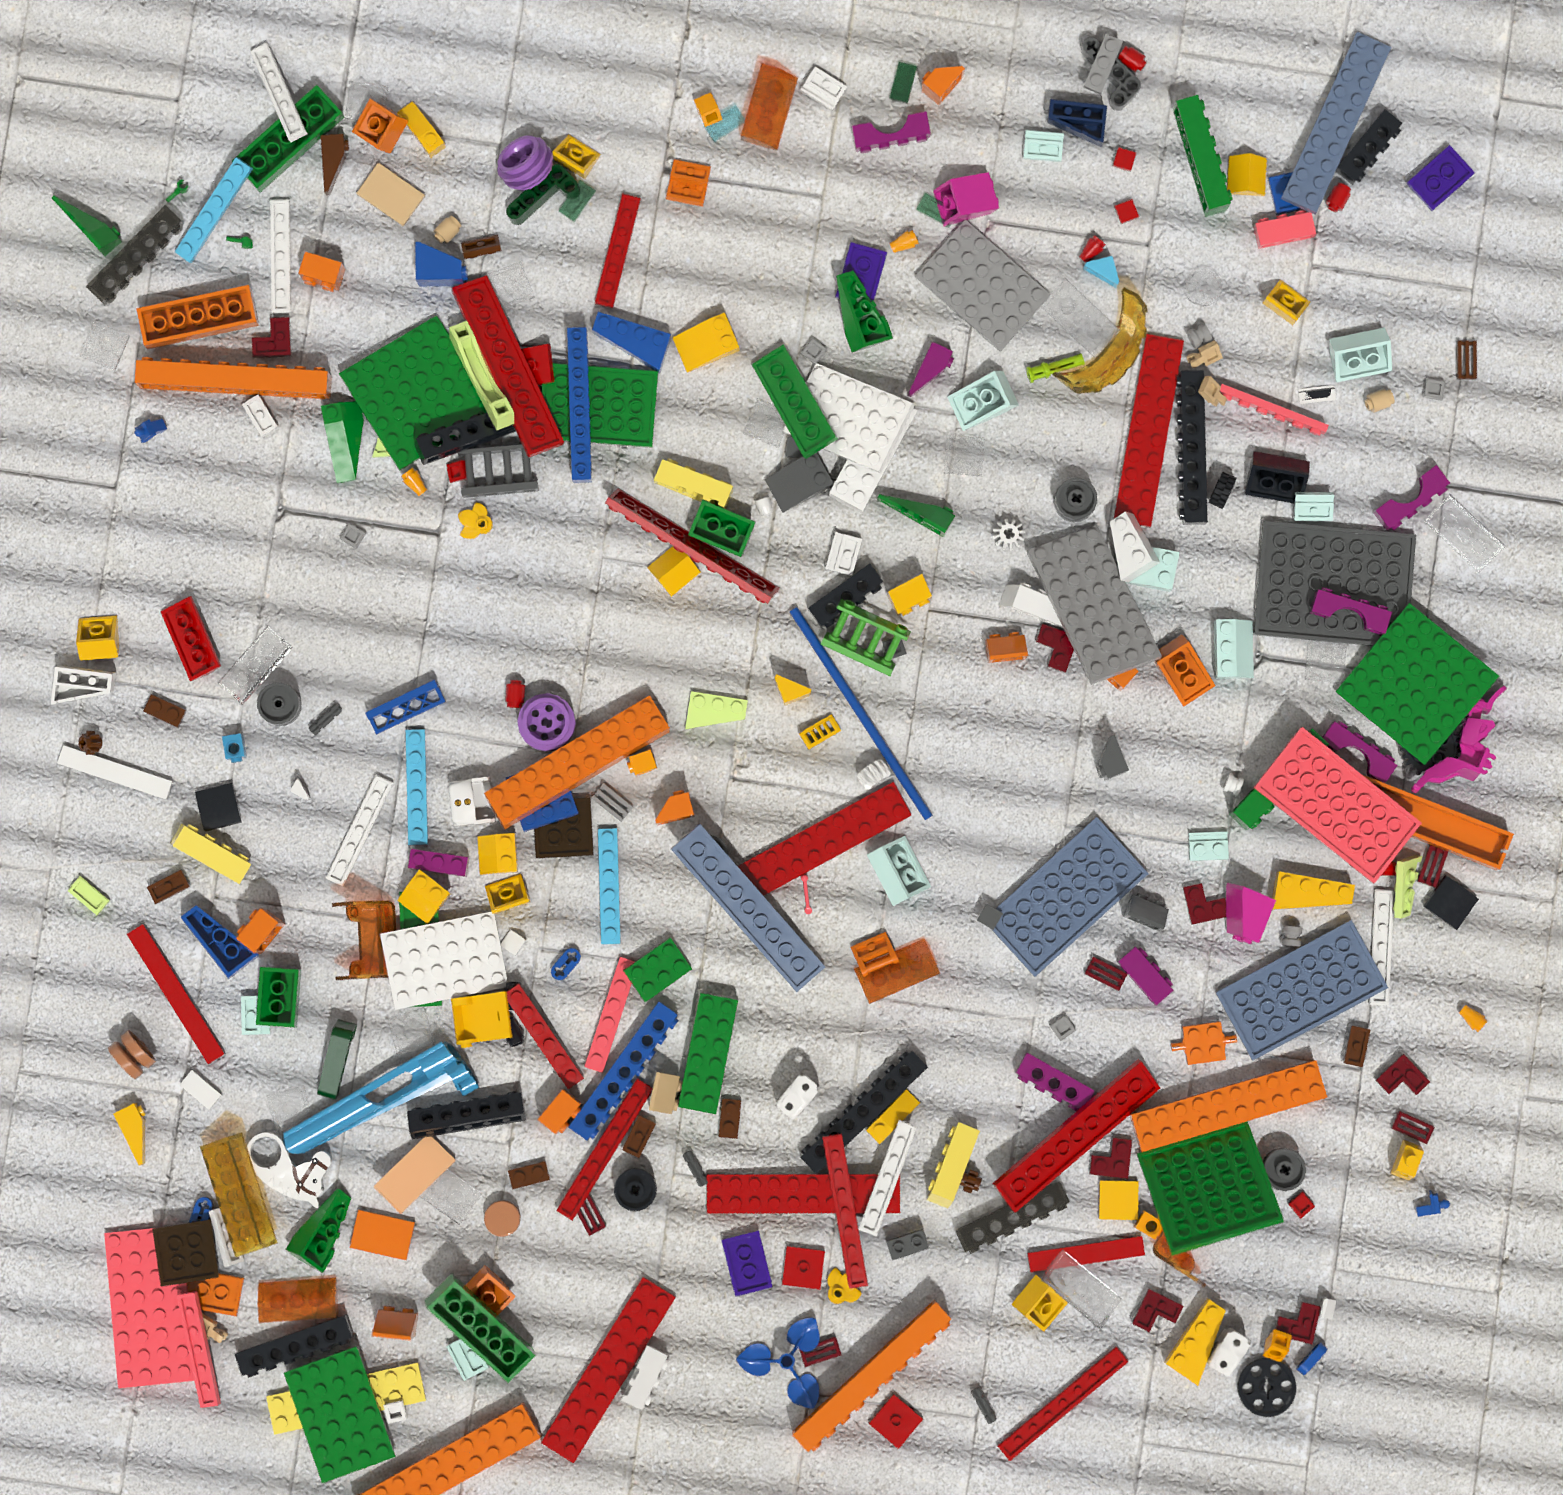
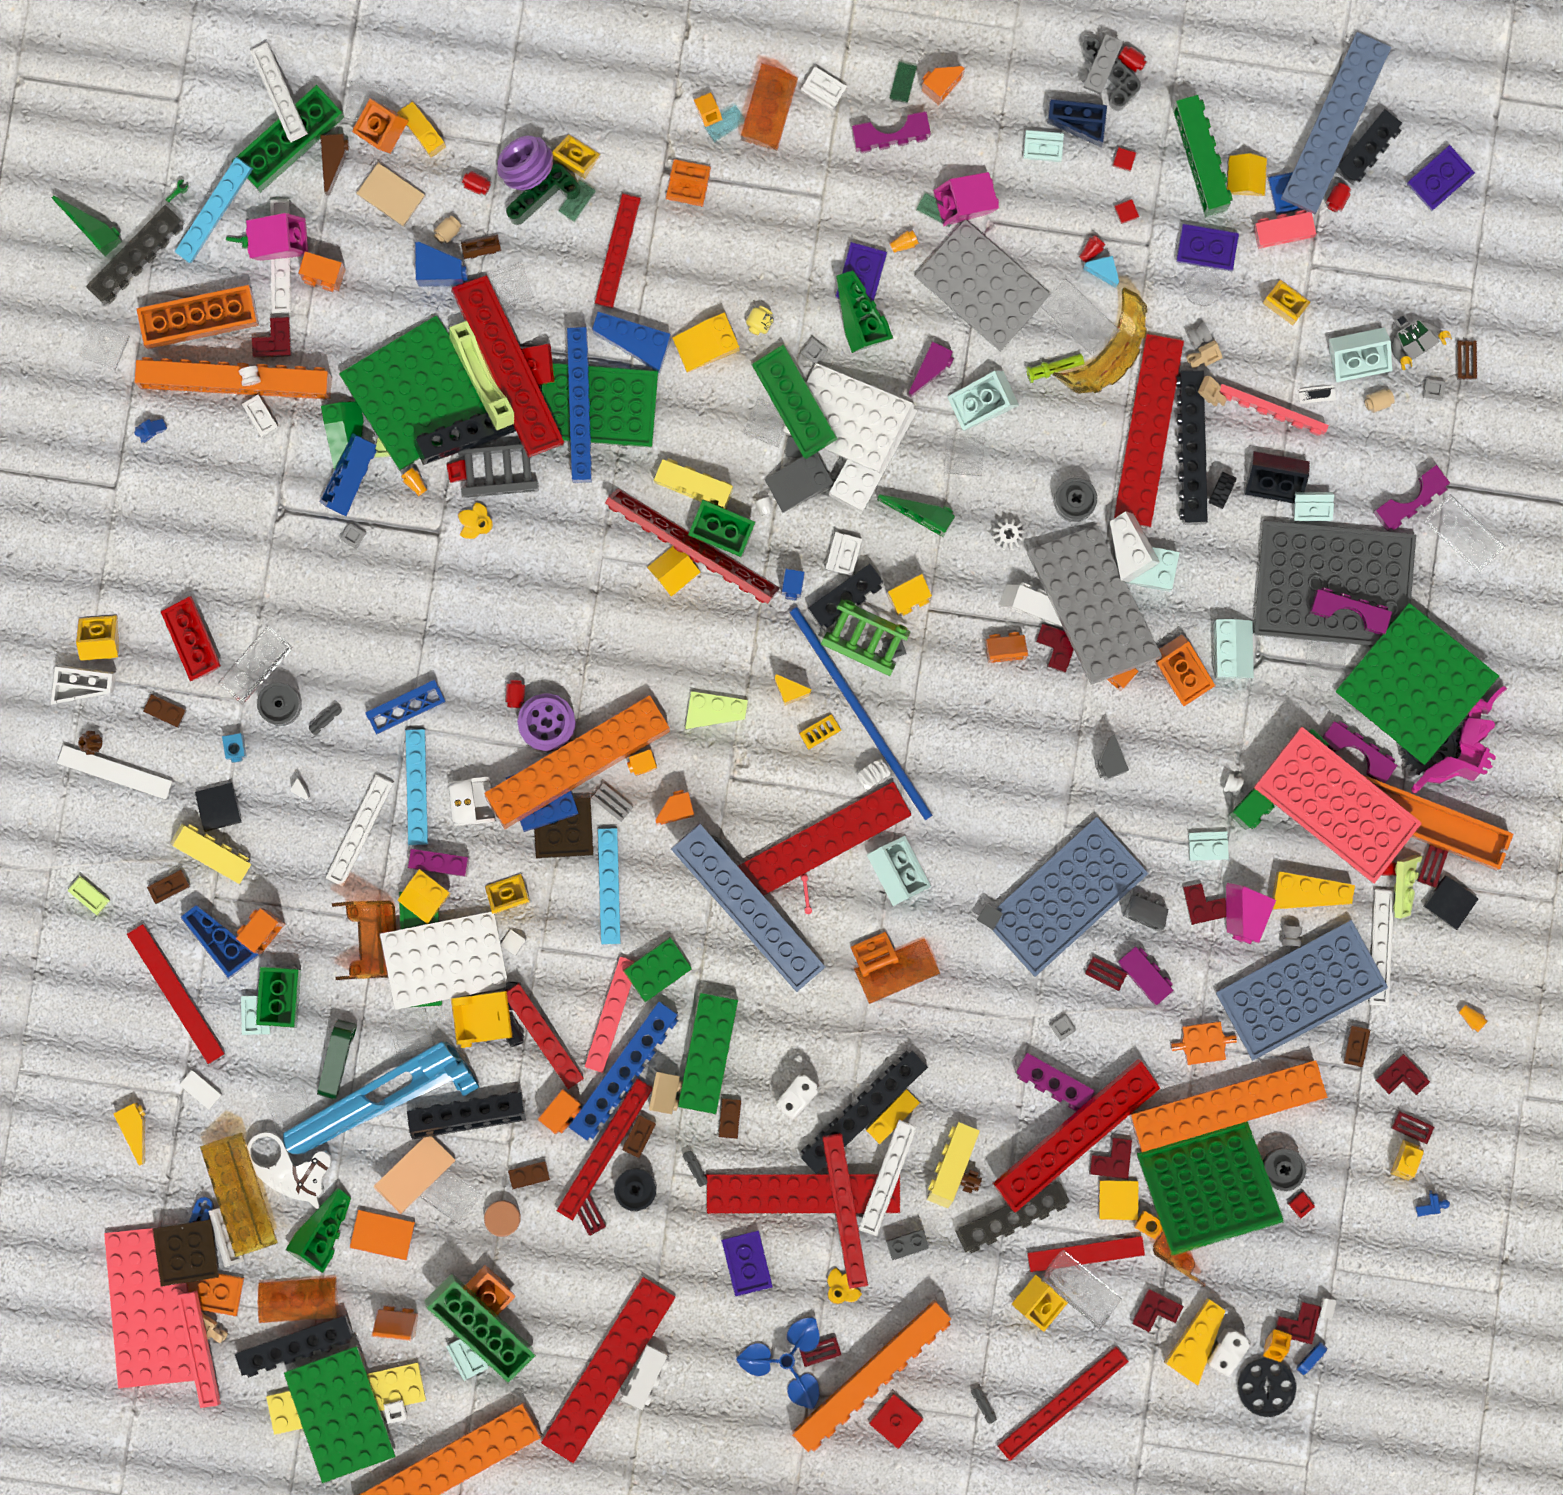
nougat wheel [108,1030,157,1079] -> none
yellow slope [477,833,518,875] -> none
blue beam [551,948,581,980] -> none
red plate [782,1246,825,1290] -> none
none -> white wheel [239,366,261,386]
none -> dark pink slope [246,213,308,261]
none -> blue wedge [319,433,377,517]
none -> red brick [462,171,491,196]
none -> light yellow head [746,306,774,336]
none -> blue brick [782,569,805,601]
none -> dark purple plate [1176,224,1239,272]
none -> torso [1393,315,1452,370]

